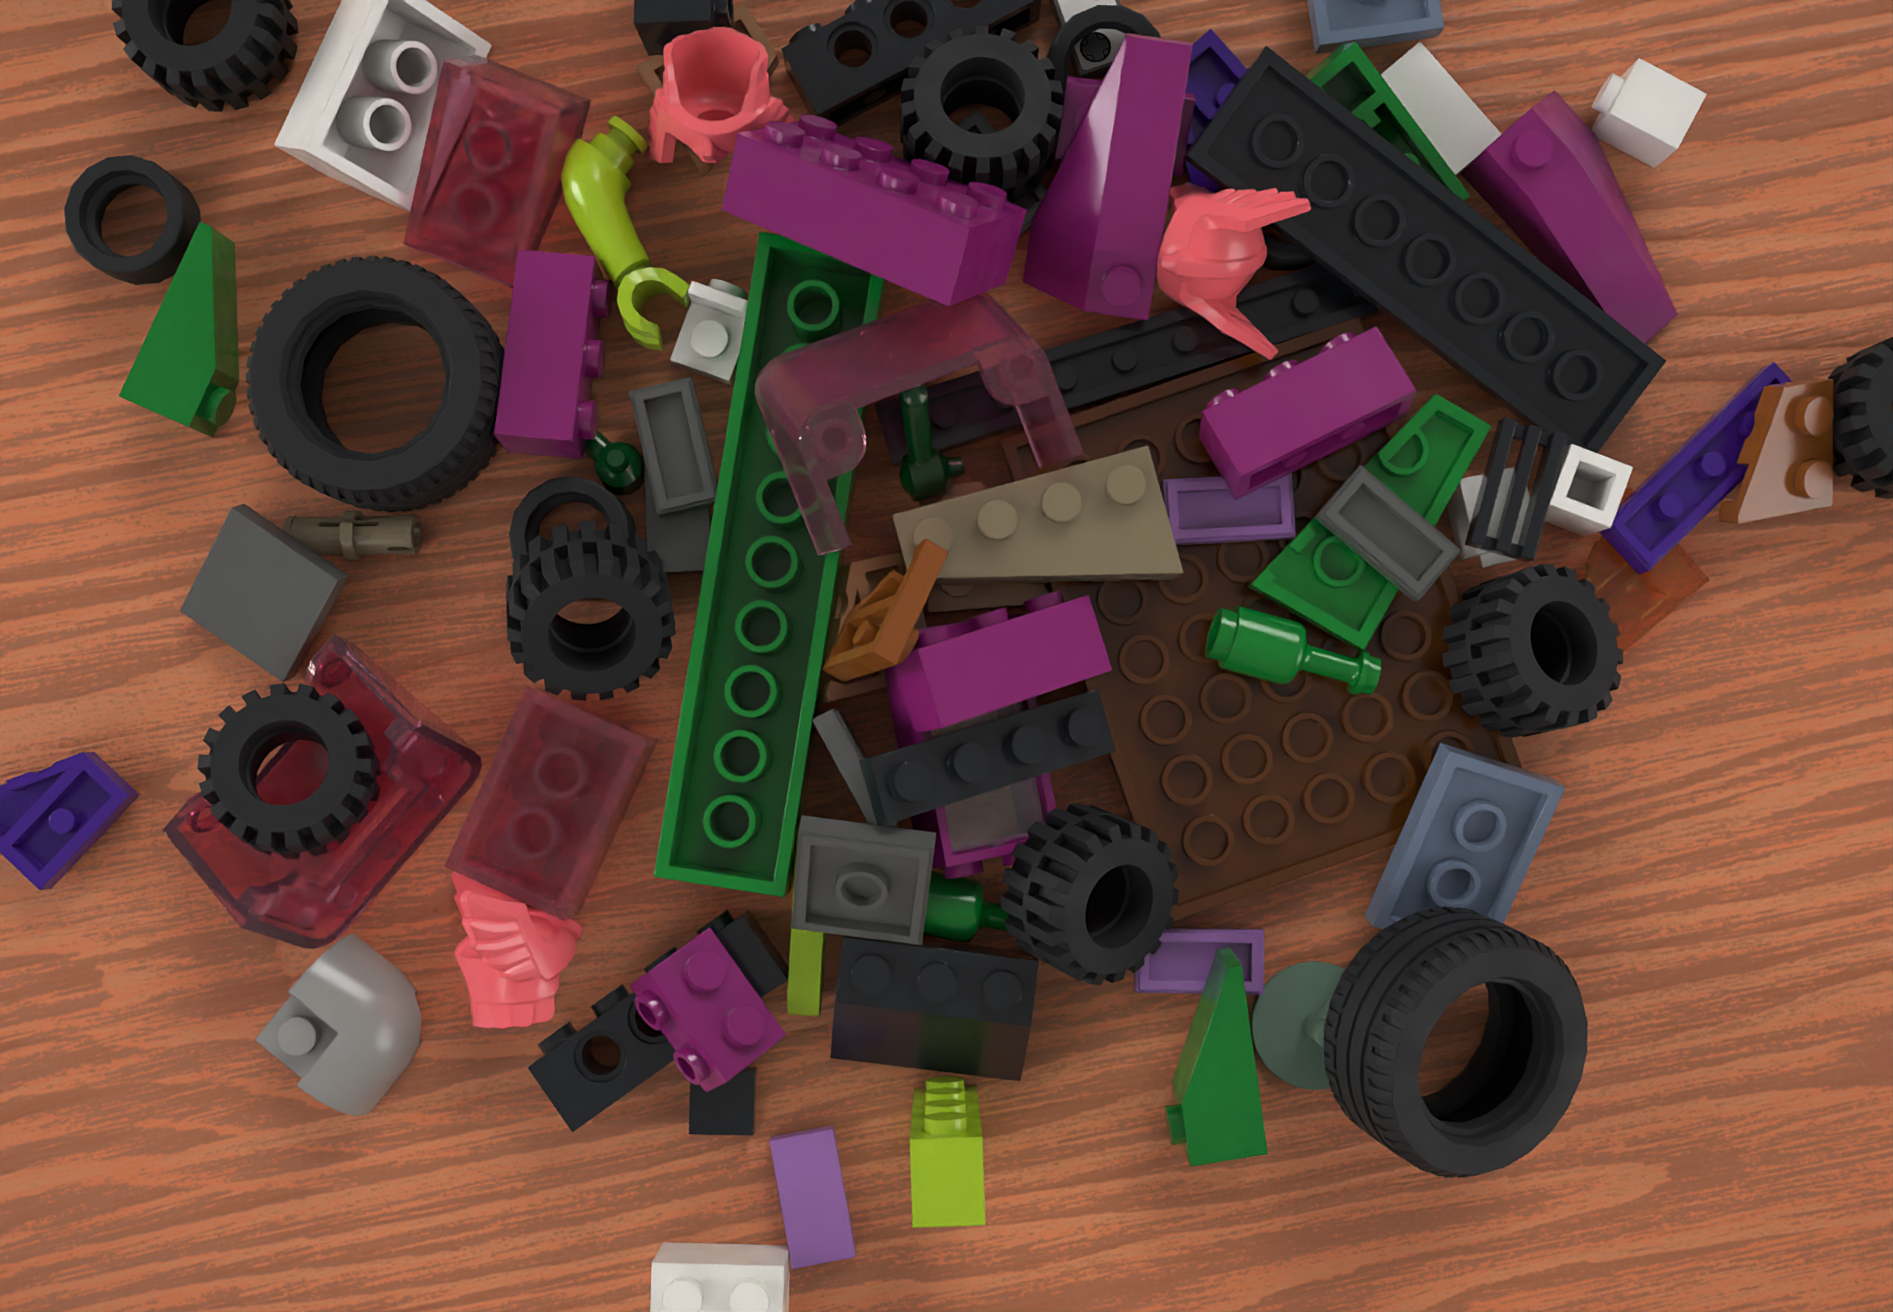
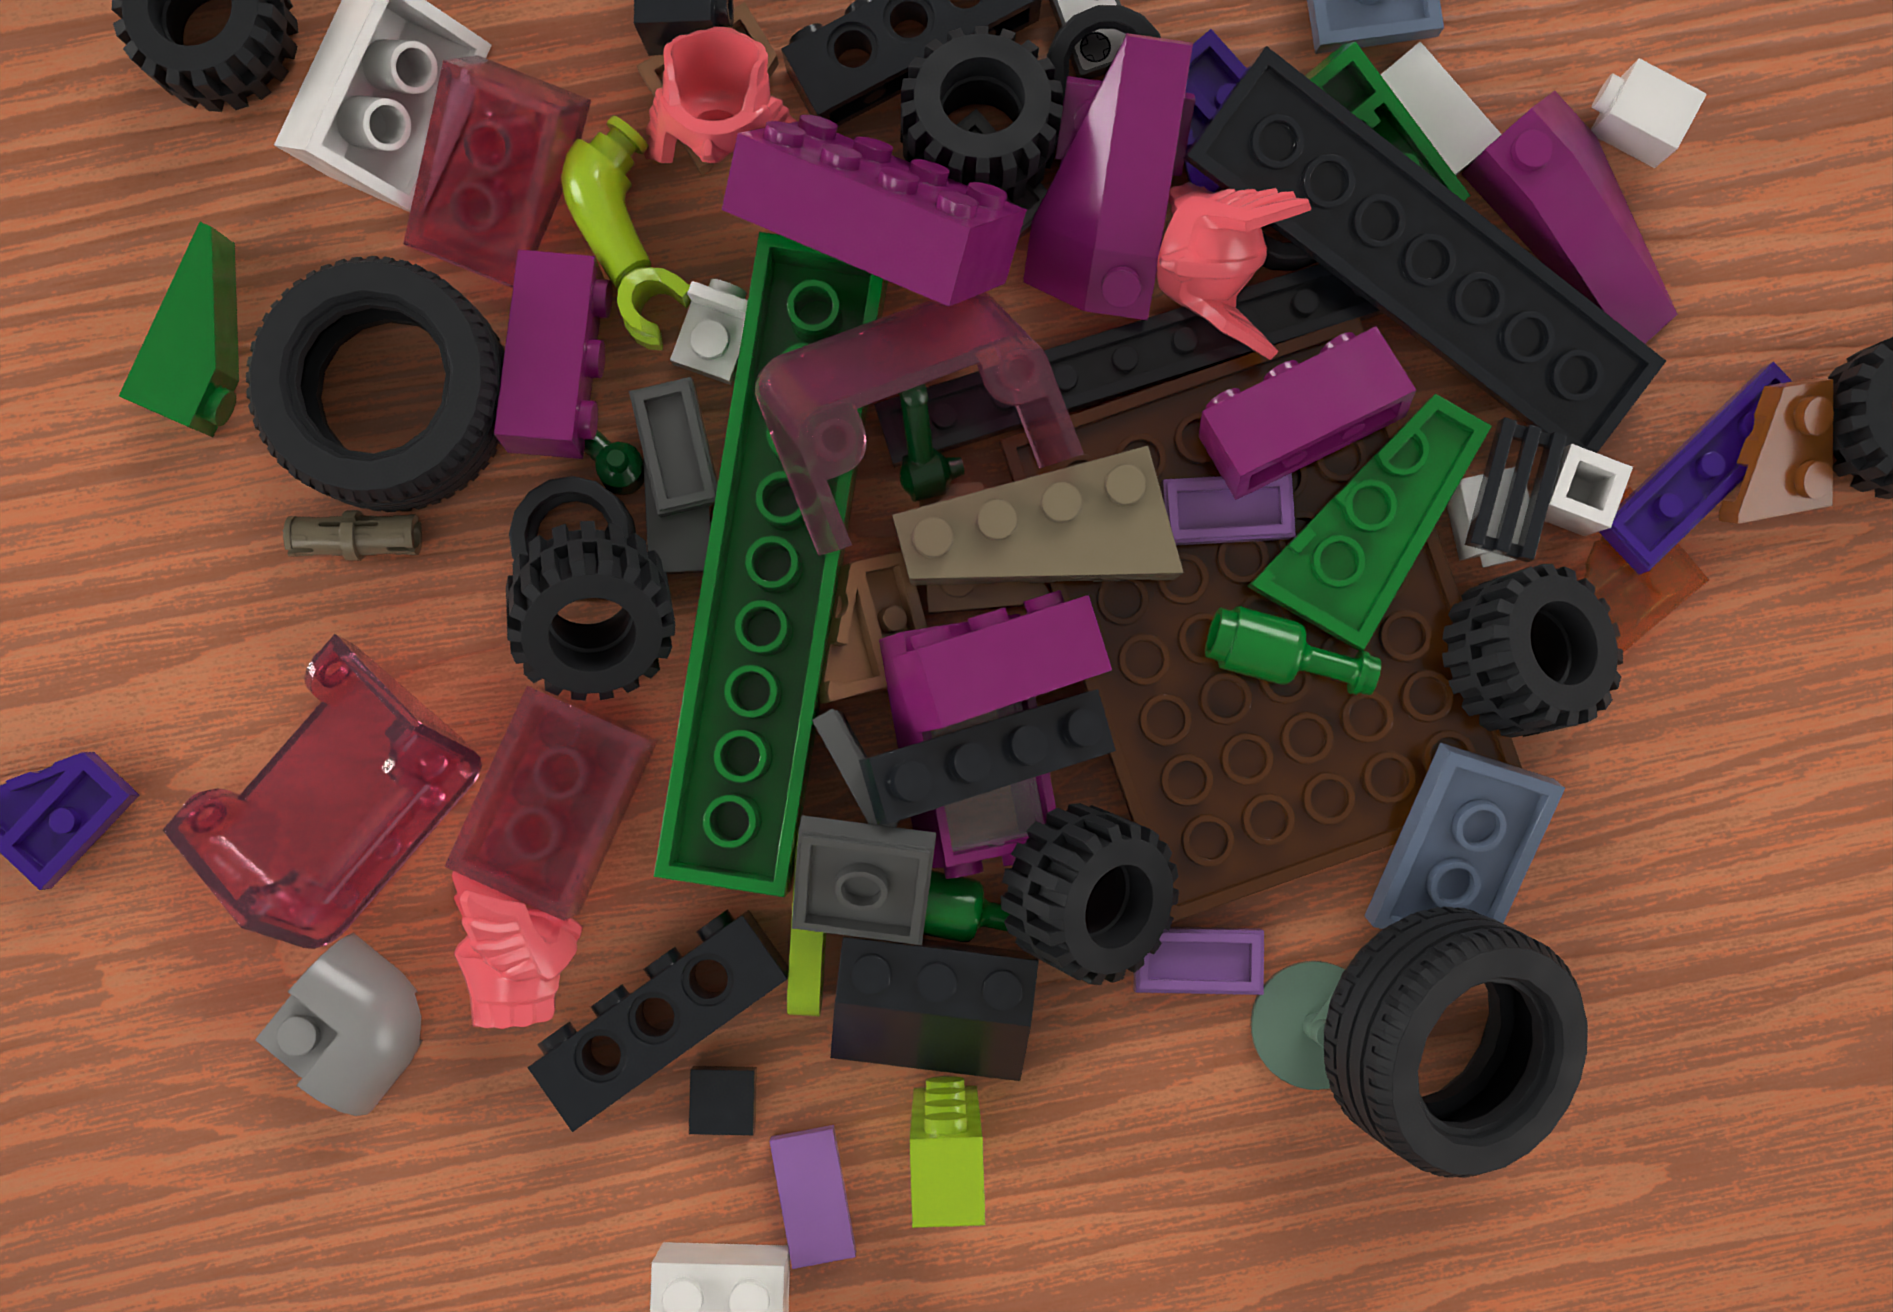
black tyre [64,155,201,285] -> none
dark grey tile [180,504,349,682] -> none
black tyre [197,683,382,859] -> none
magenta bracket [631,927,786,1092] -> none
dark orange wing [822,538,949,682] -> none
green slope [1164,947,1268,1167] -> none
dark grey tile [1314,465,1461,602] -> none

